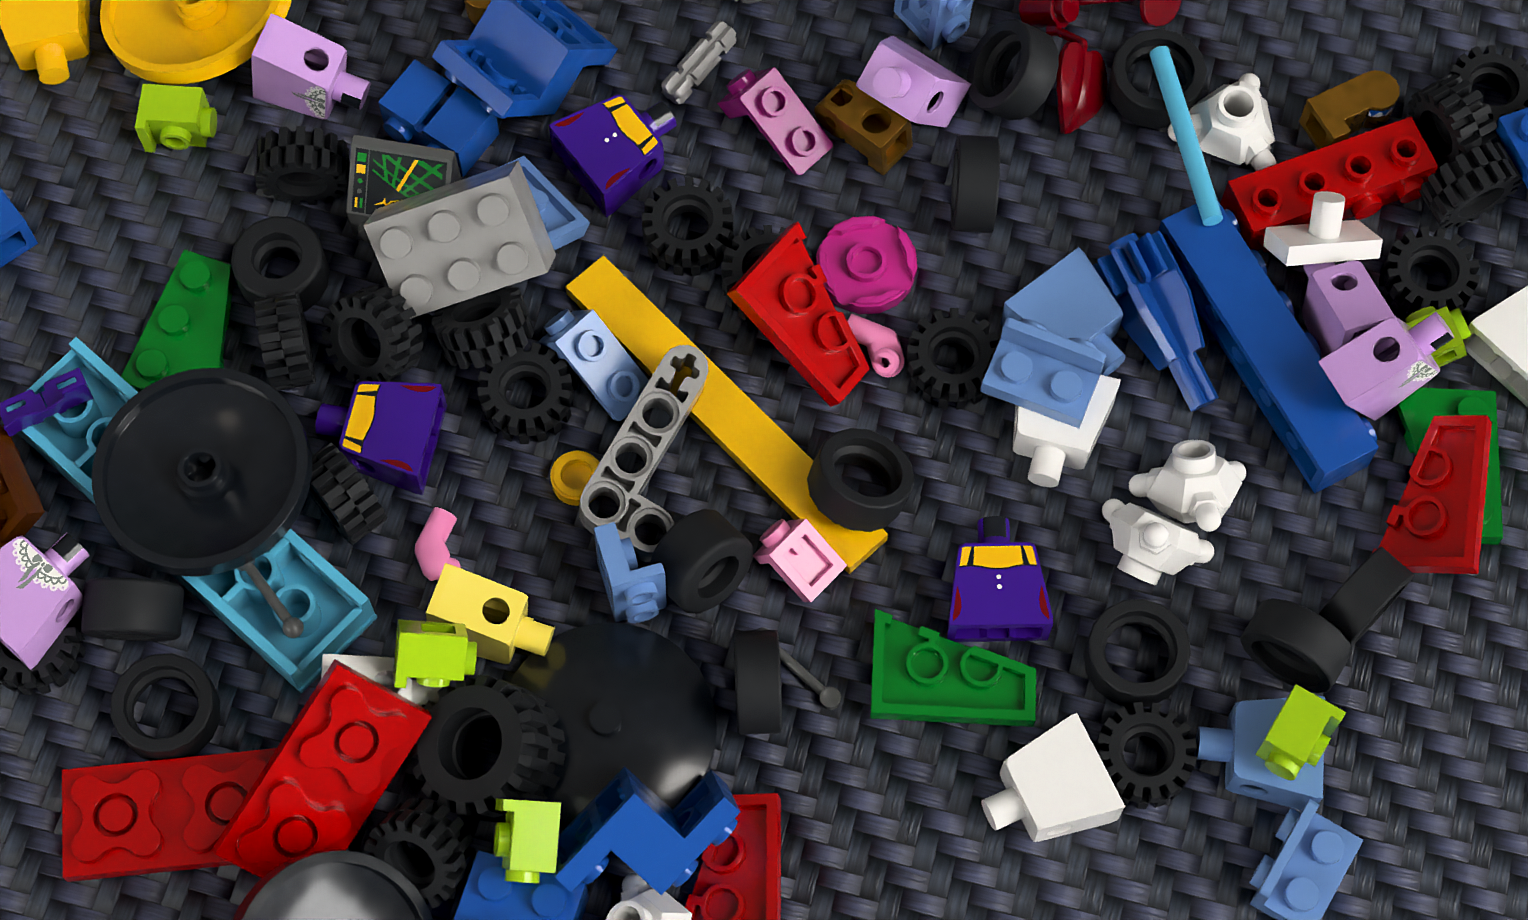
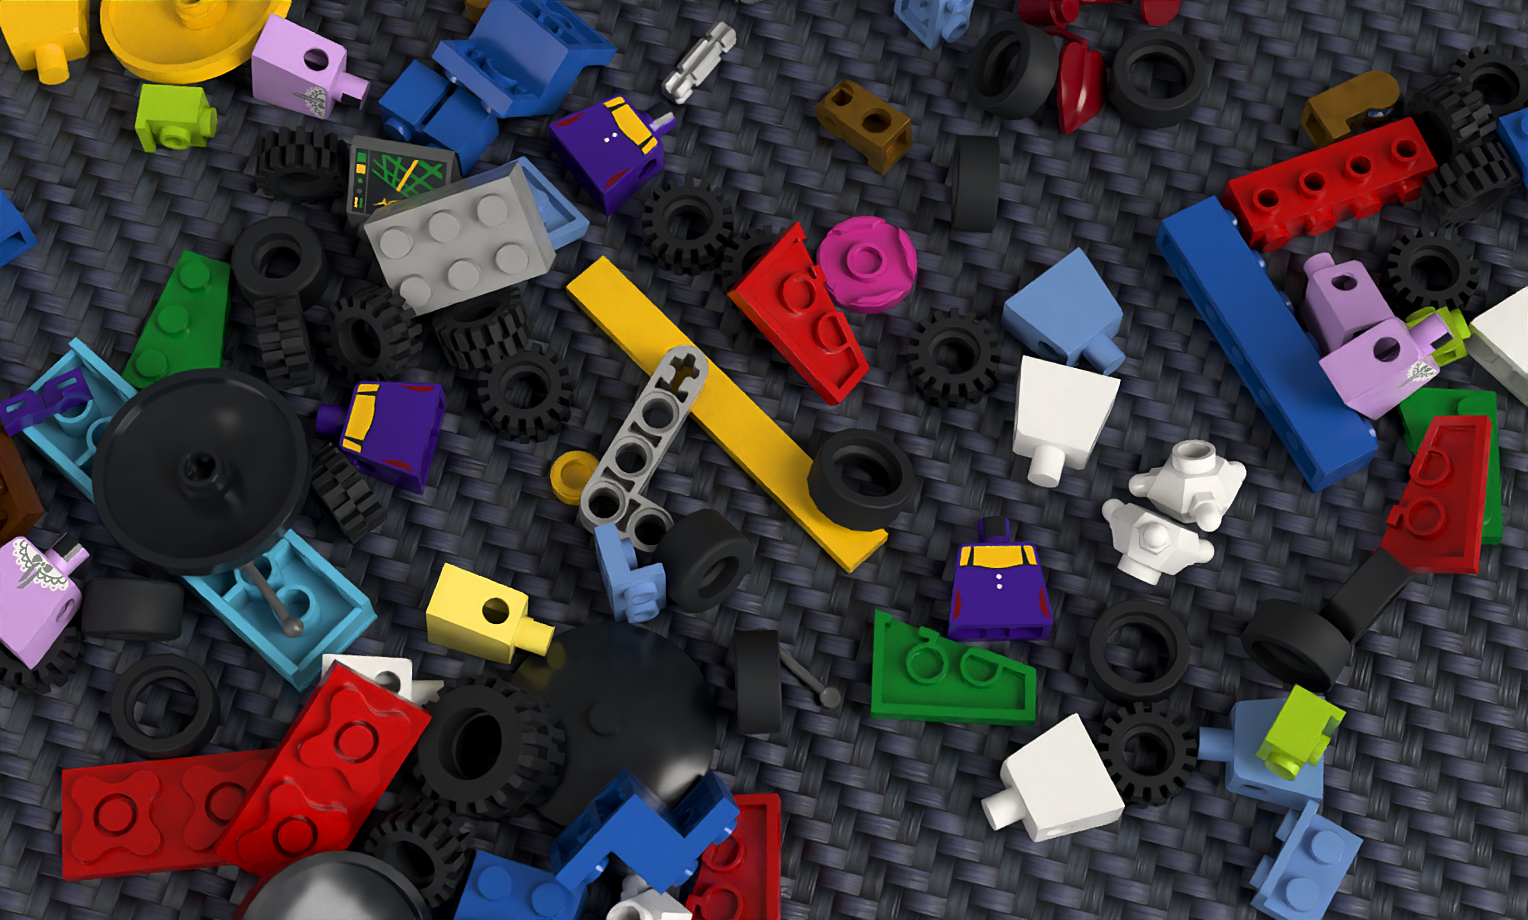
lime brick [393,619,477,688] -> none
bright pink arm [414,507,461,581] -> none
brick [494,798,561,883] -> none
medium blue bracket [537,309,649,421] -> none
bracket [717,67,833,176] -> none
bright pink bracket [753,518,847,602] -> none
bright pink arm [847,314,905,378] -> none
lavender torso [856,36,971,127] -> none
medium blue bracket [980,318,1107,429] -> none
blue piece [1093,231,1219,412] -> none
medium azure bar [1149,46,1223,226] -> none
white rock [1168,73,1276,171] -> none
white tile [1263,191,1383,266] -> none

